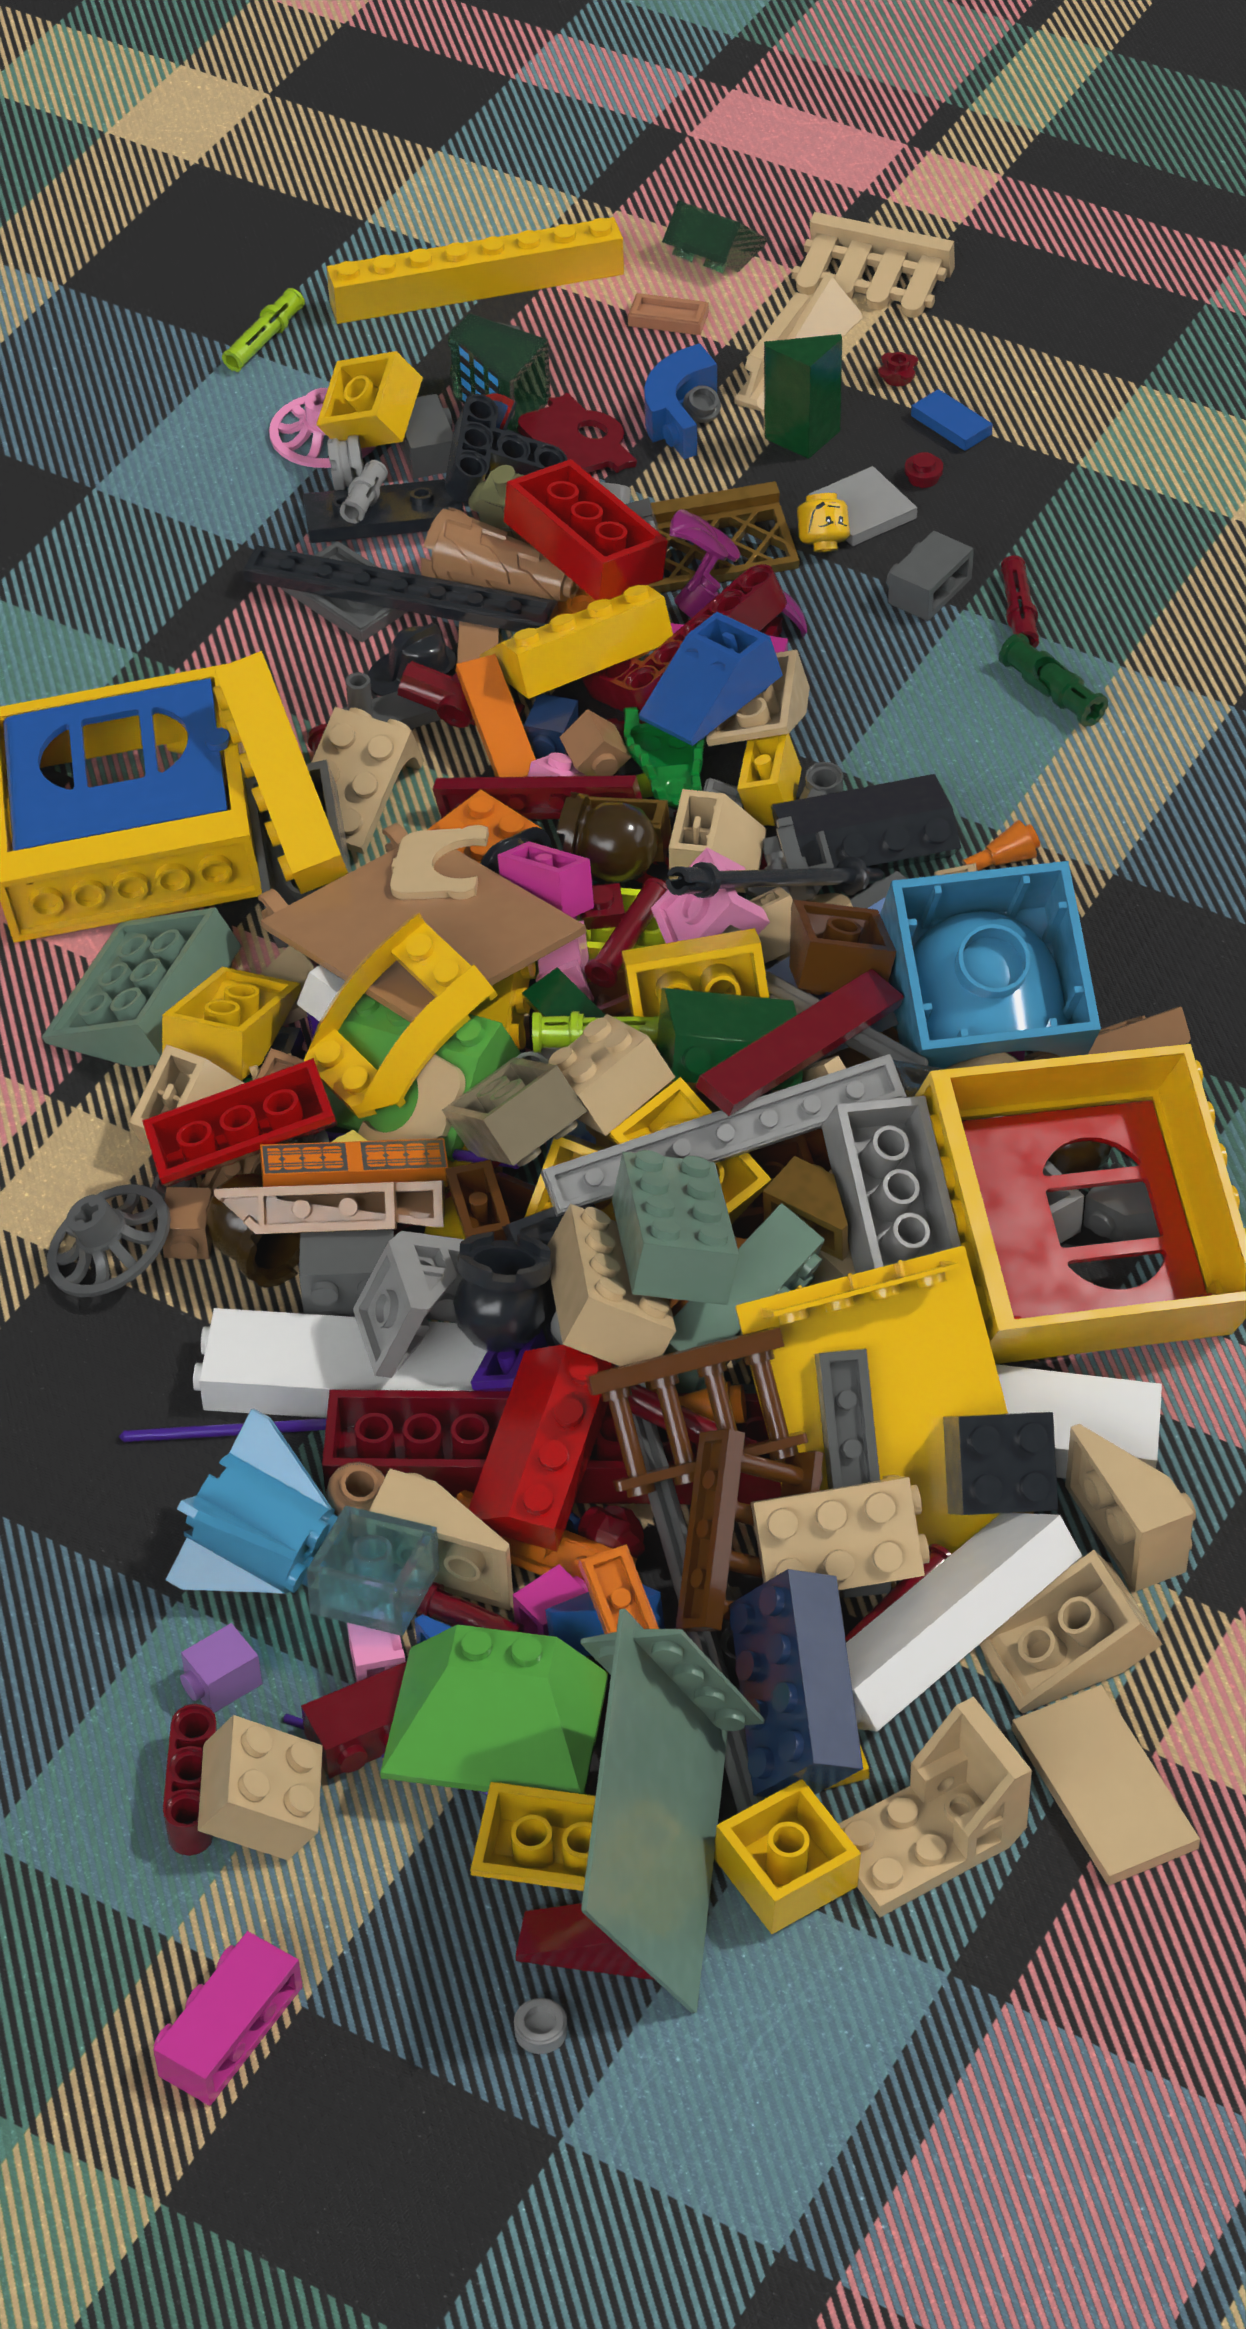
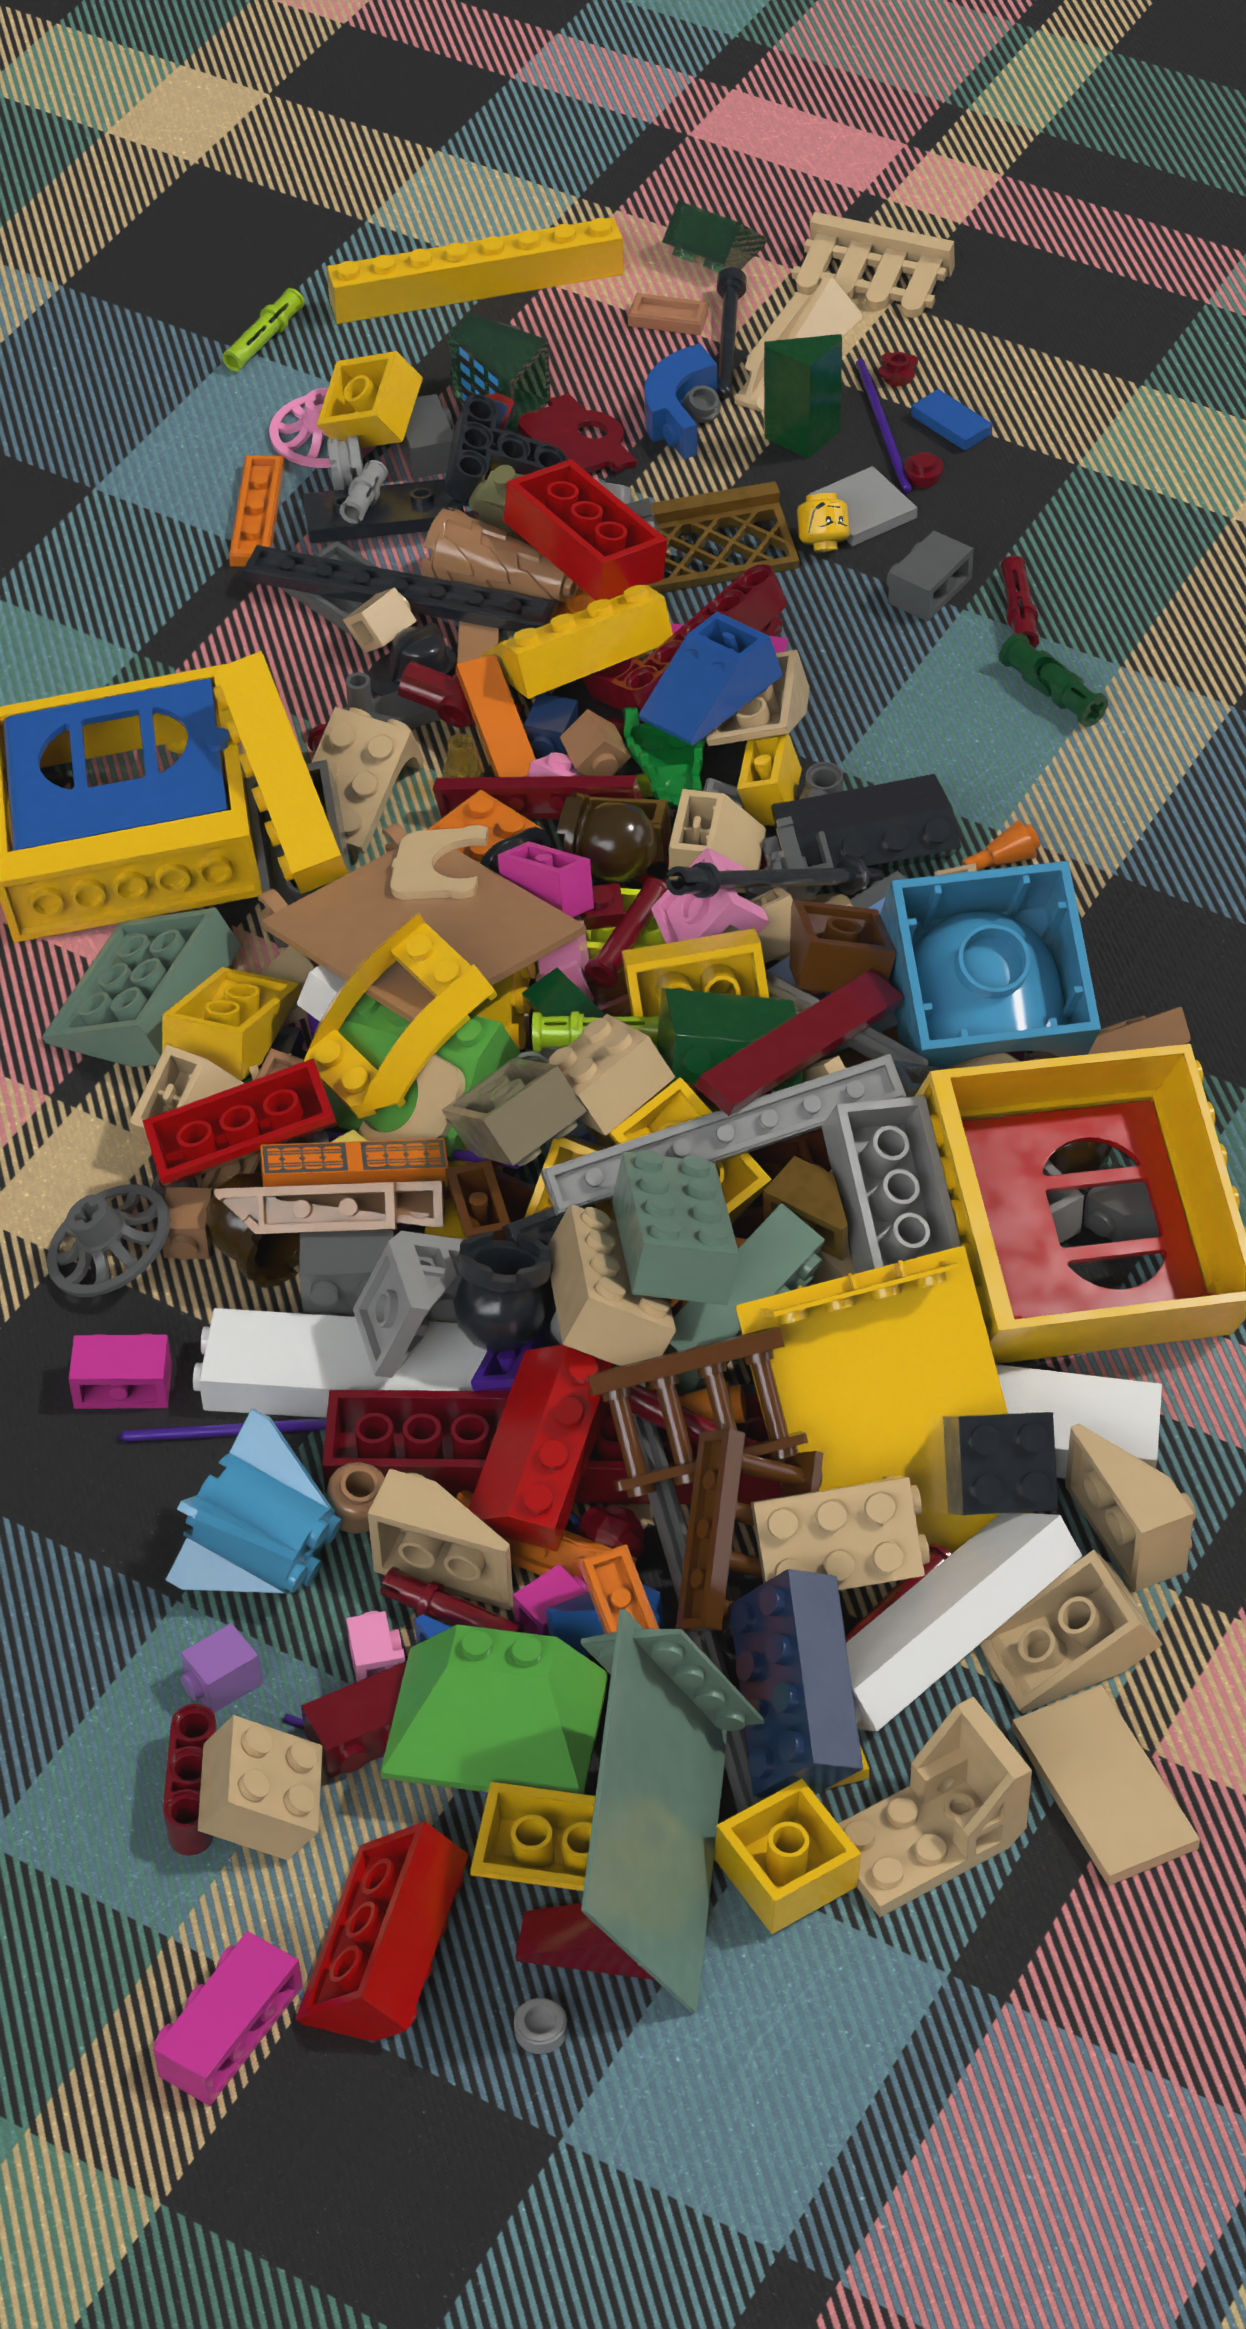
clear light blue brick [307,1505,439,1636] -> none
magenta plant [669,509,807,637] -> none
dark grey plate [814,1349,892,1598] -> none
none -> dark pink brick [69,1333,172,1409]
none -> orange tile [229,455,285,567]
none -> red slope [295,1821,469,2042]
none -> tan brick [343,587,417,653]
none -> clear yellow cone [442,734,483,778]
none -> black piece [717,267,747,399]
none -> dark purple axle [856,359,912,493]

